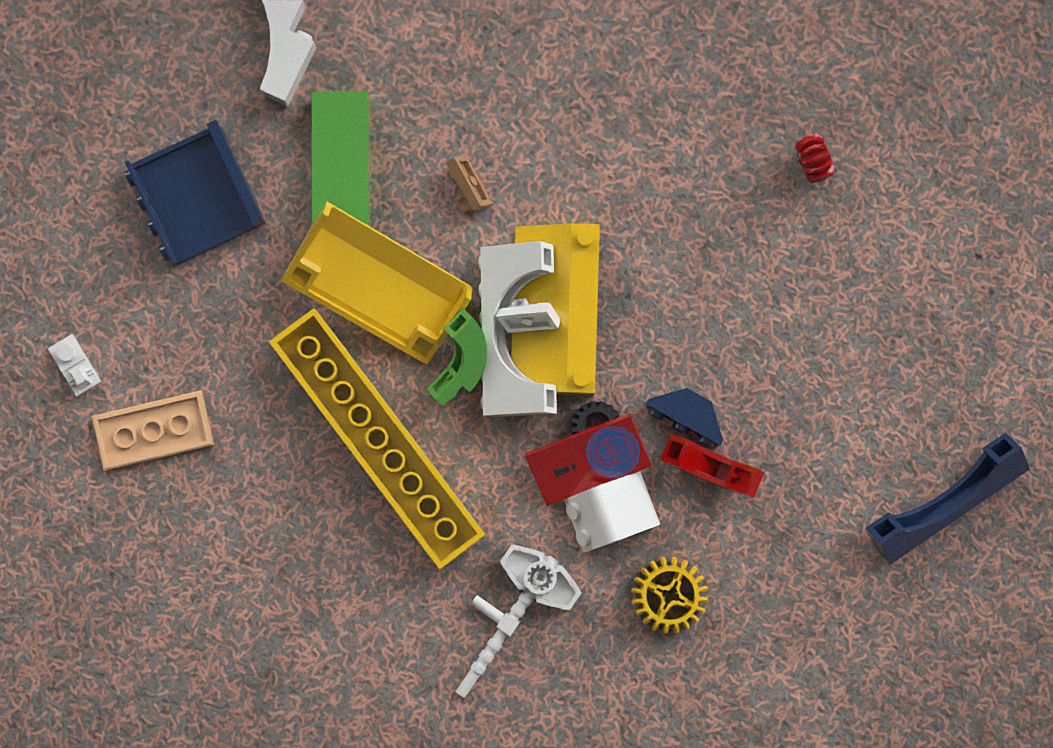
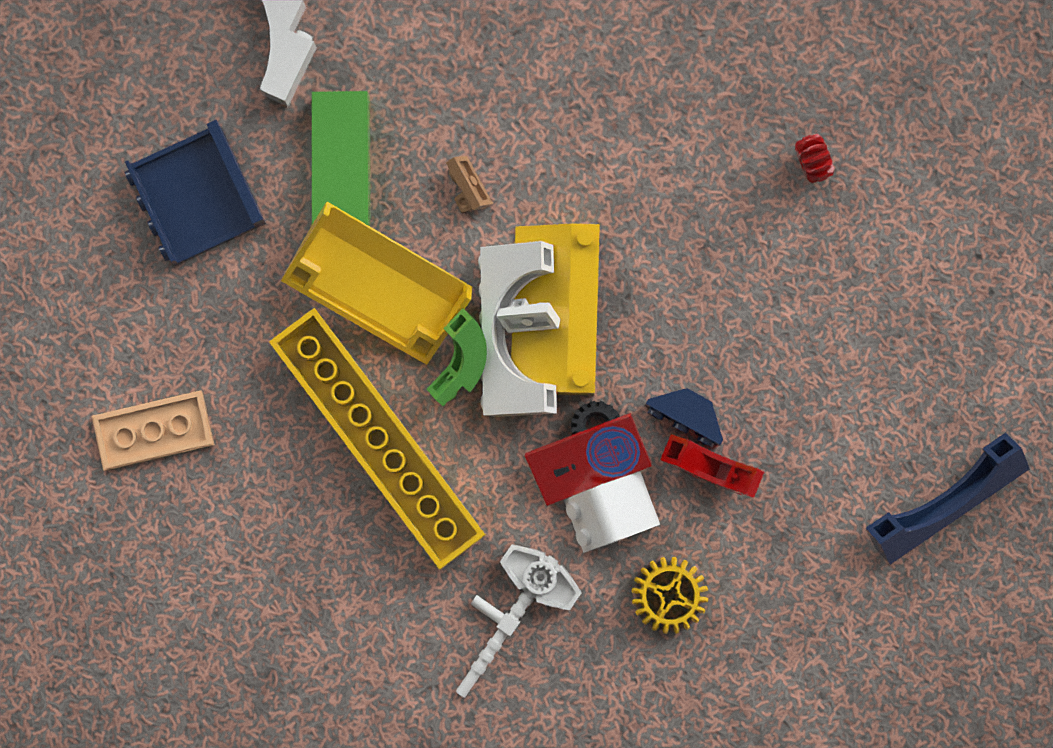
white hinge [48,334,102,397] -> none

